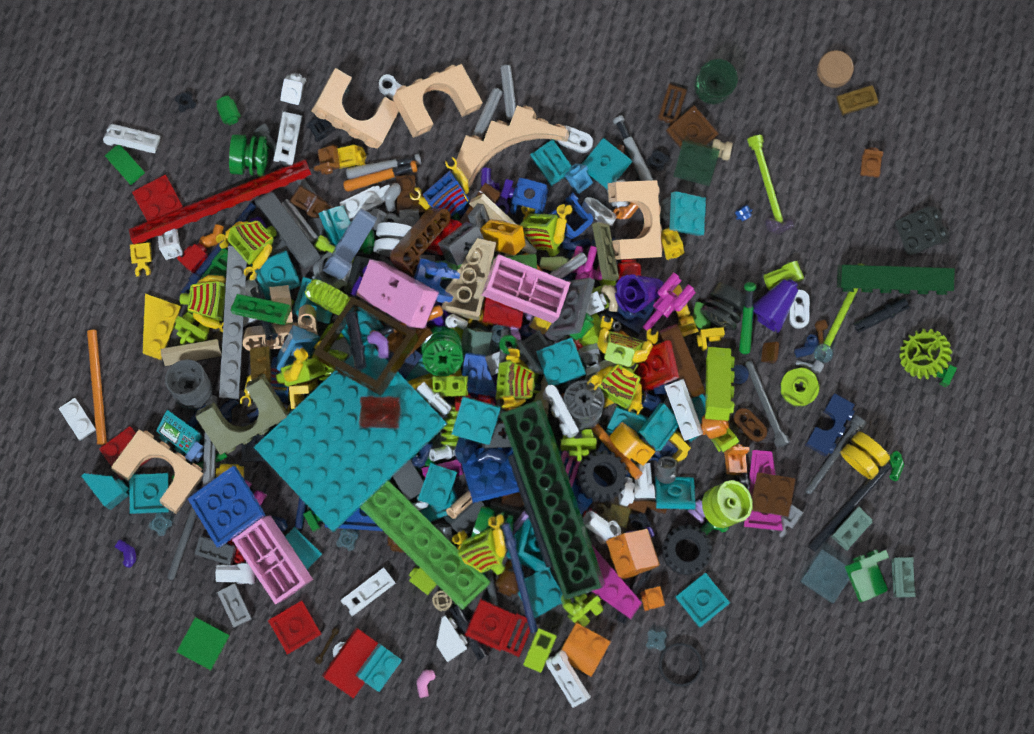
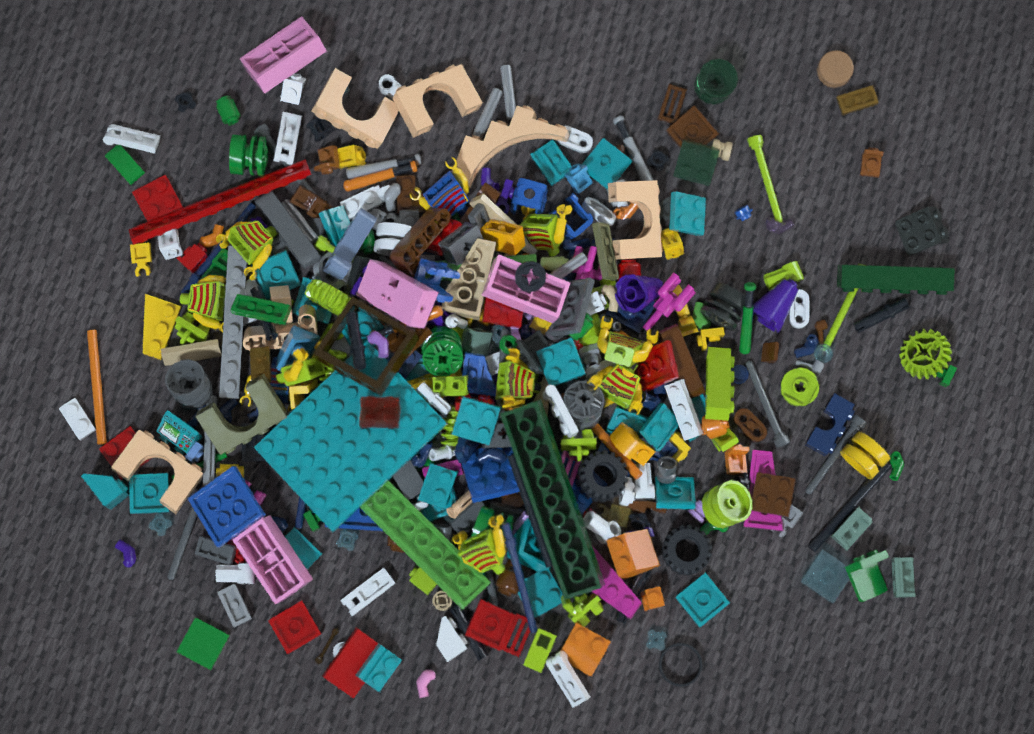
none -> bright pink brick [240,16,326,94]
none -> black gear [515,261,546,292]

